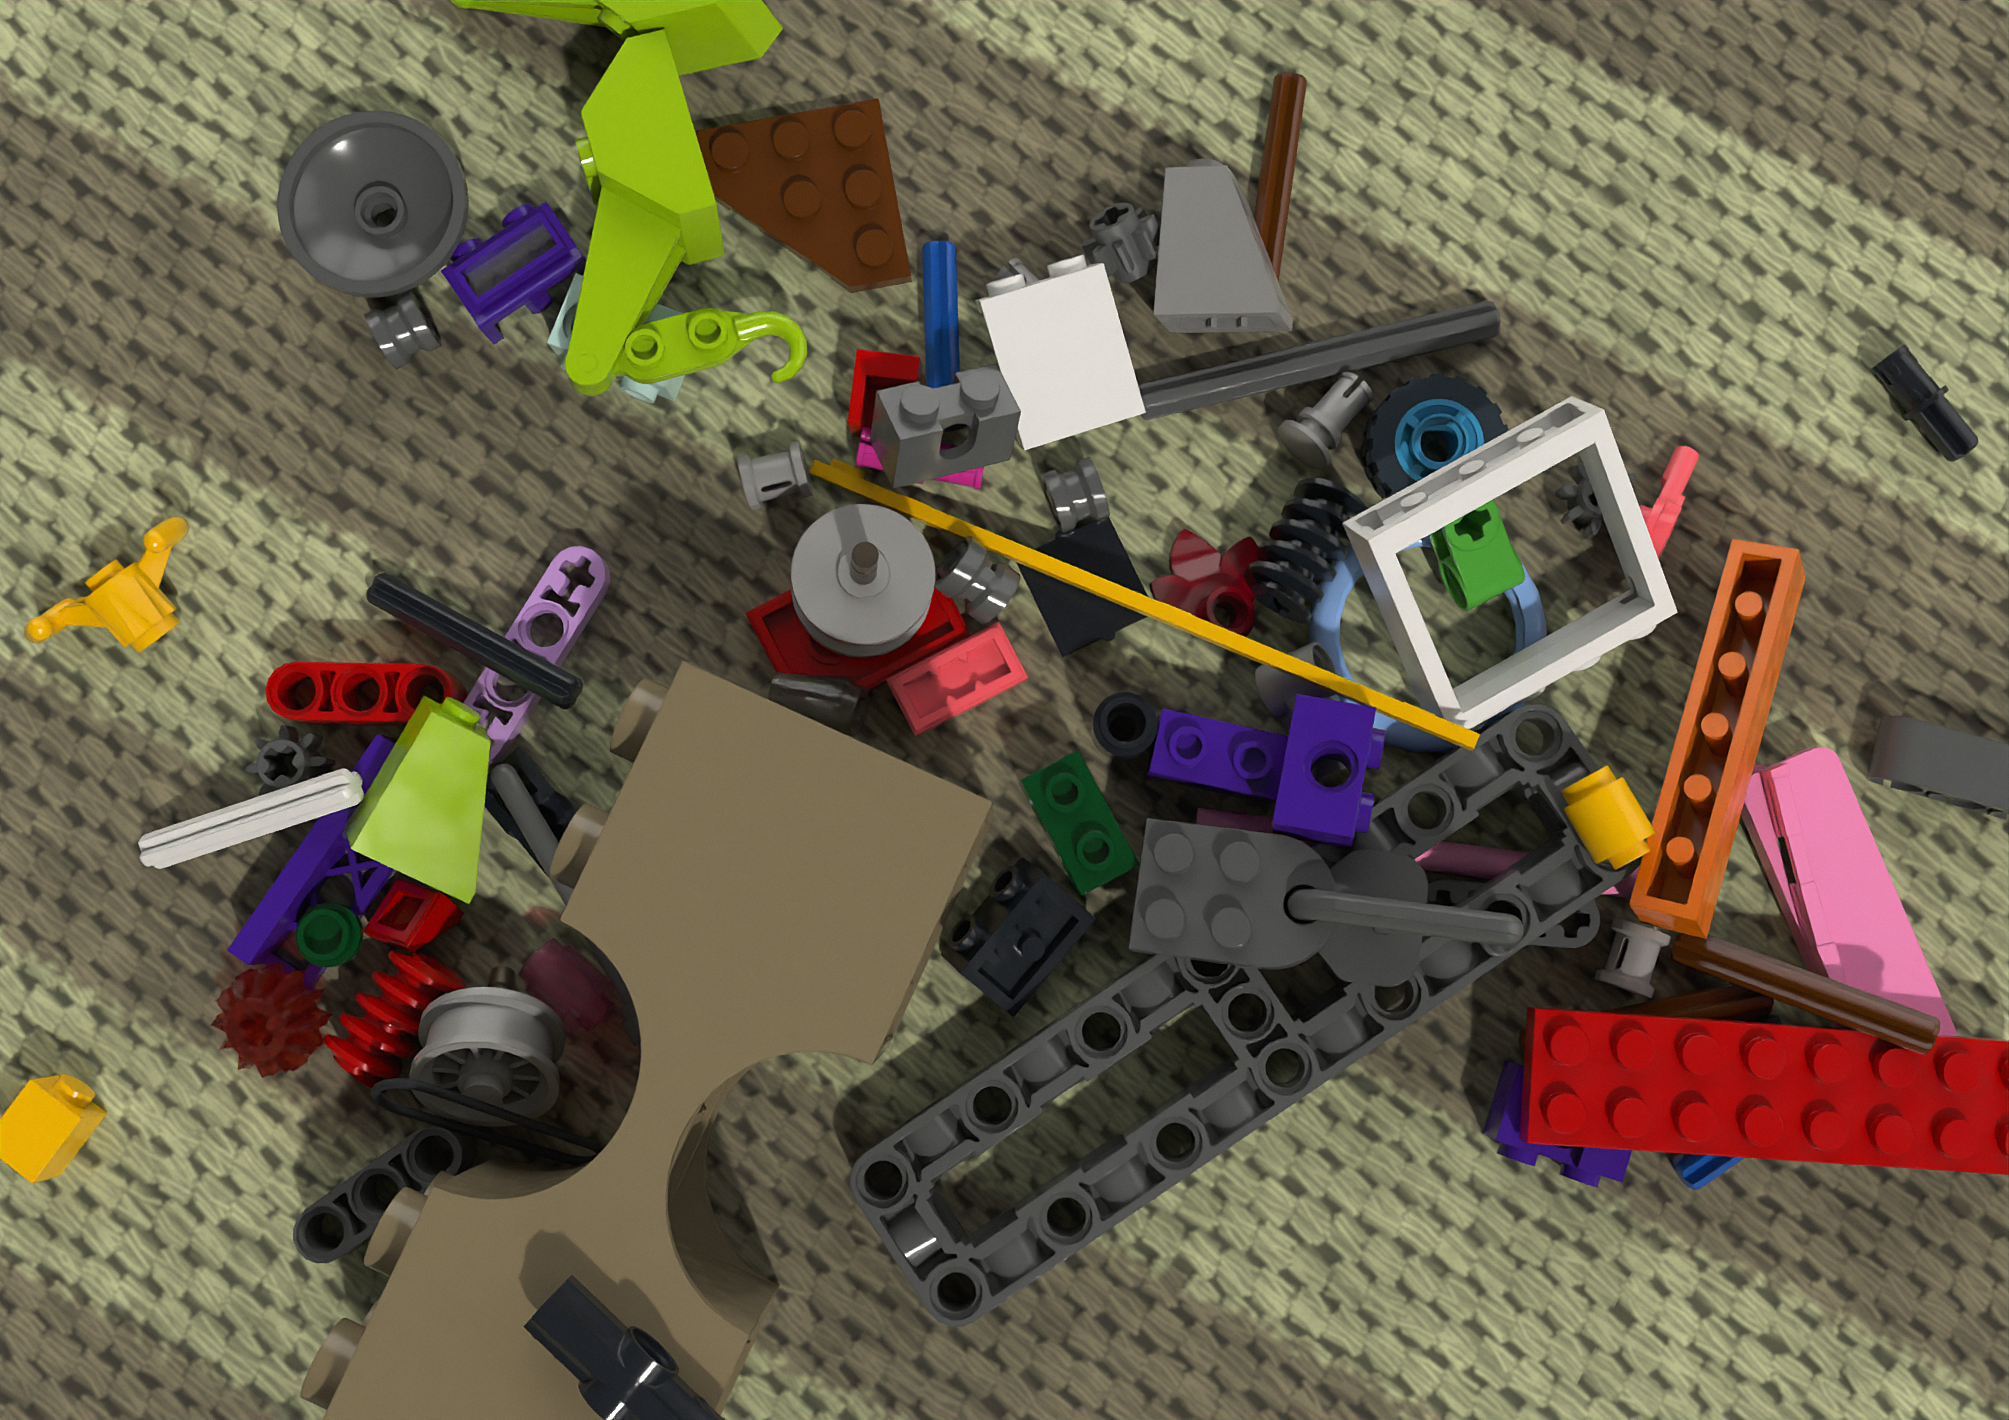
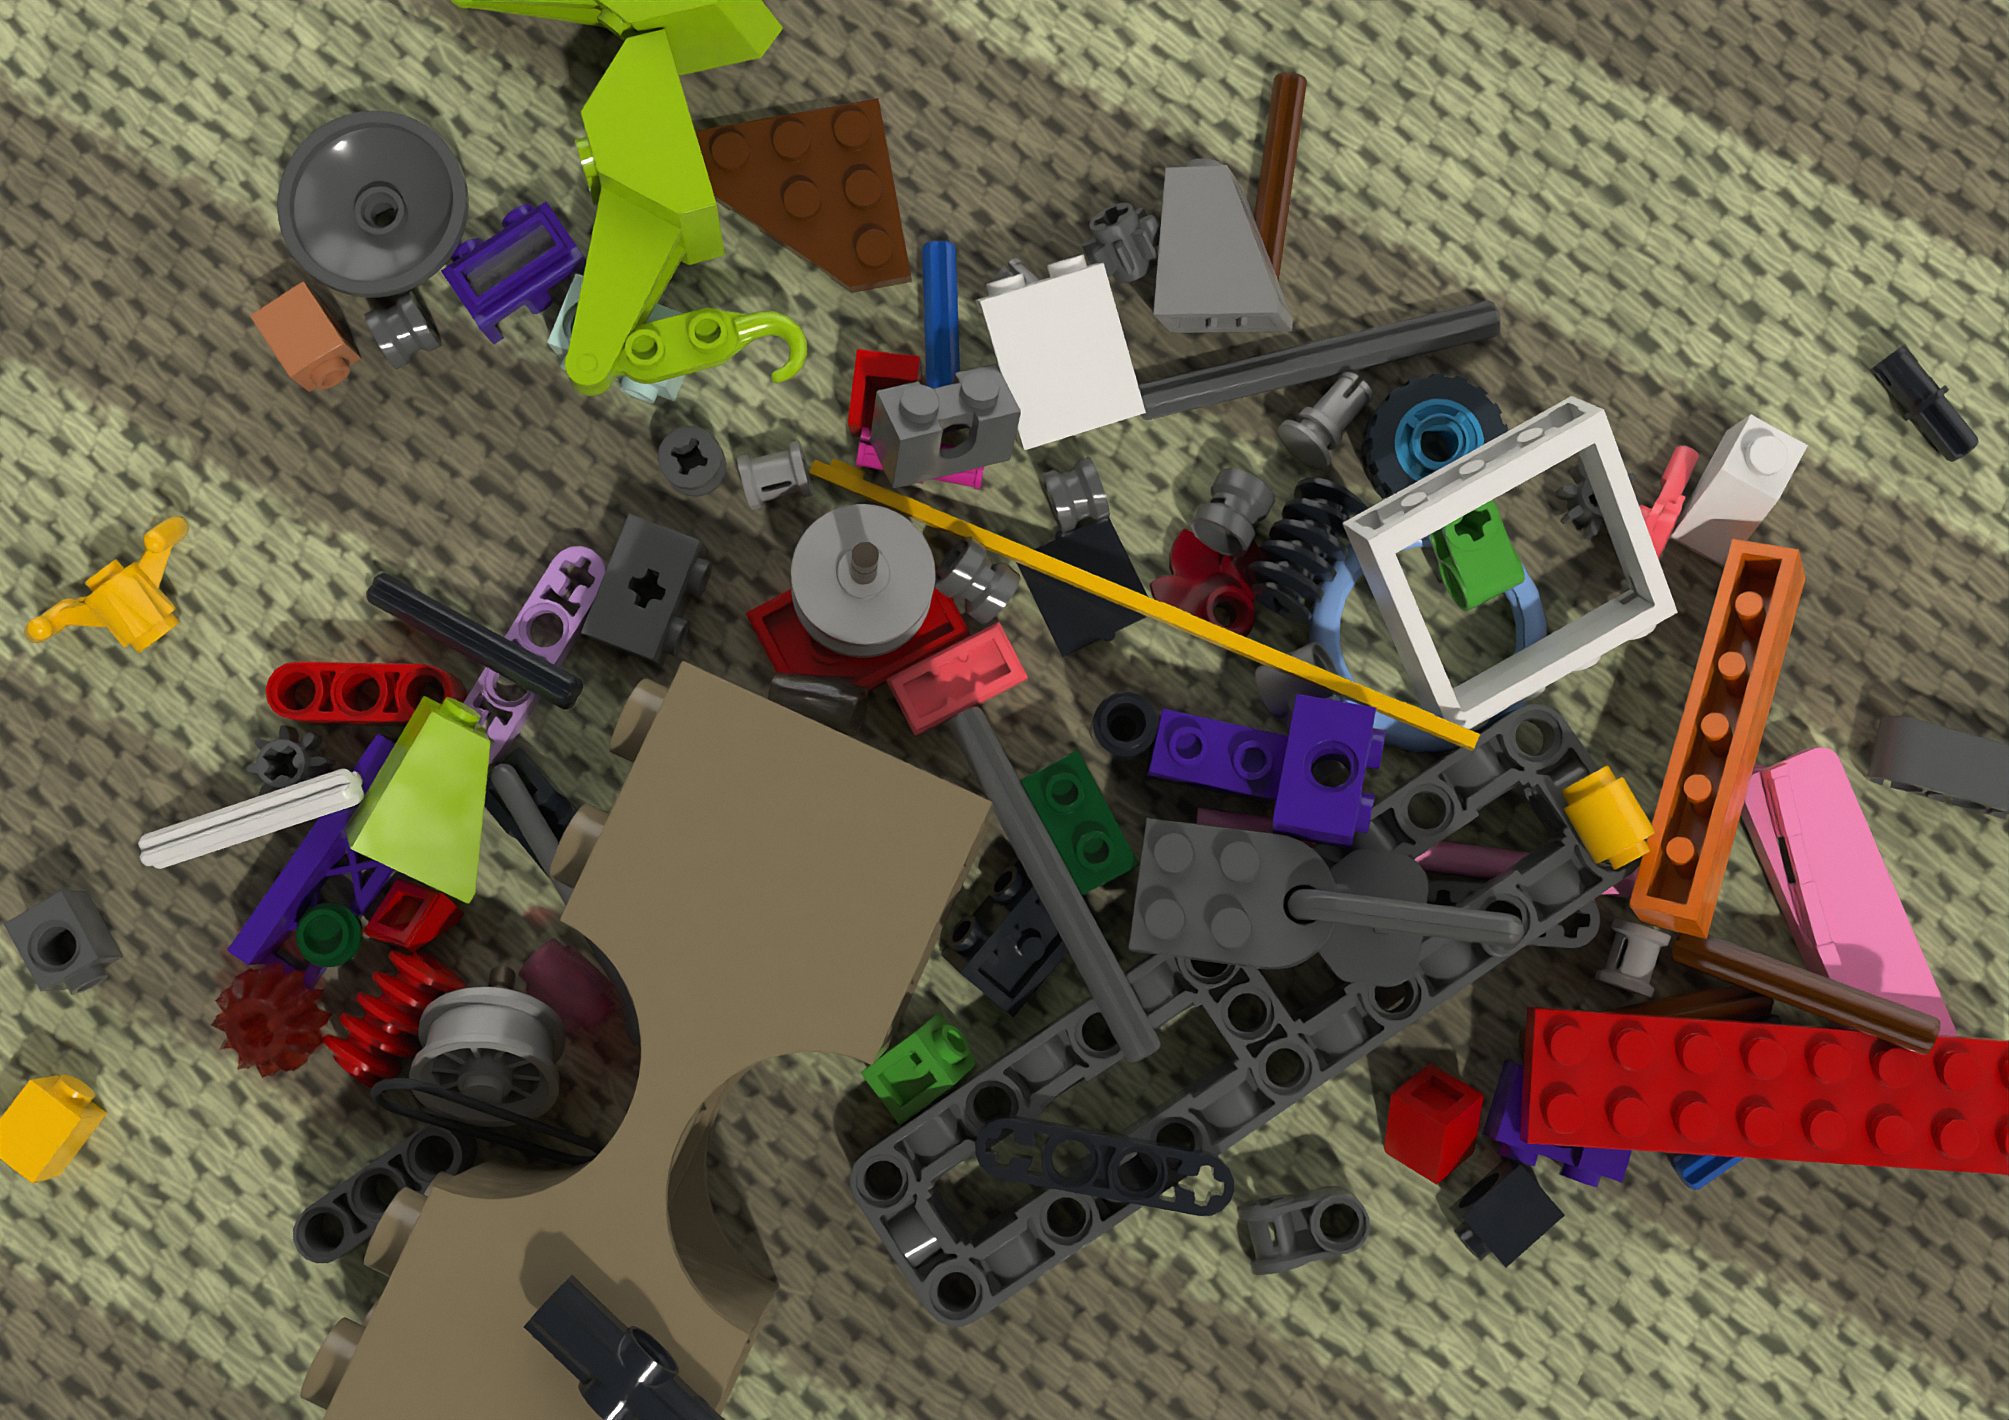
none -> dark grey brick [4,890,123,995]
none -> nougat brick [250,281,361,392]
none -> dark grey brick [581,514,712,667]
none -> dark grey wheel [657,426,727,497]
none -> bright green bracket [860,1013,976,1124]
none -> dark grey axle [950,707,1160,1063]
none -> black beam [975,1115,1234,1216]
none -> dark grey wheel [1190,468,1275,557]
none -> dark grey piece [1237,1186,1370,1275]
none -> red panel [1384,1063,1484,1185]
none -> black brick [1449,1157,1565,1268]
none -> white slope [1669,414,1808,568]

